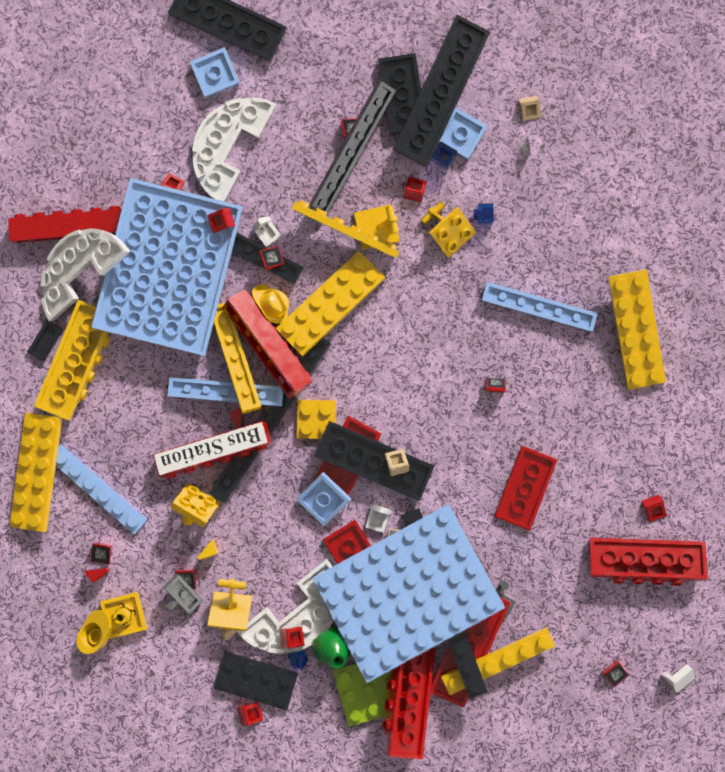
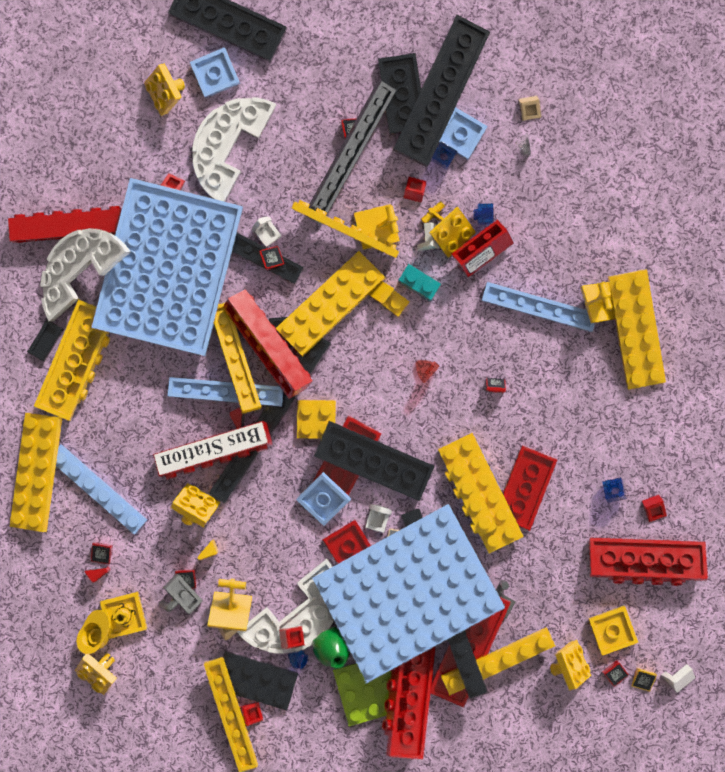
red slope [207,208,236,233] -> none
yellow piece [252,284,289,324] -> none
tan slope [385,449,409,476] -> none
none -> yellow plate [74,653,117,695]
none -> yellow plate [144,63,185,116]
none -> yellow plate [203,657,258,772]
none -> yellow slope [369,281,410,317]
none -> teal brick [398,264,441,302]
none -> clear red tile [416,360,440,383]
none -> white tile [417,222,440,251]
none -> yellow plate [438,433,524,553]
none -> red brick [452,219,514,277]
none -> yellow plate [550,640,591,691]
none -> yellow plate [580,282,615,323]
none -> yellow plate [588,605,639,656]
none -> clear blue plate [602,477,627,503]
none -> slope [631,667,657,692]

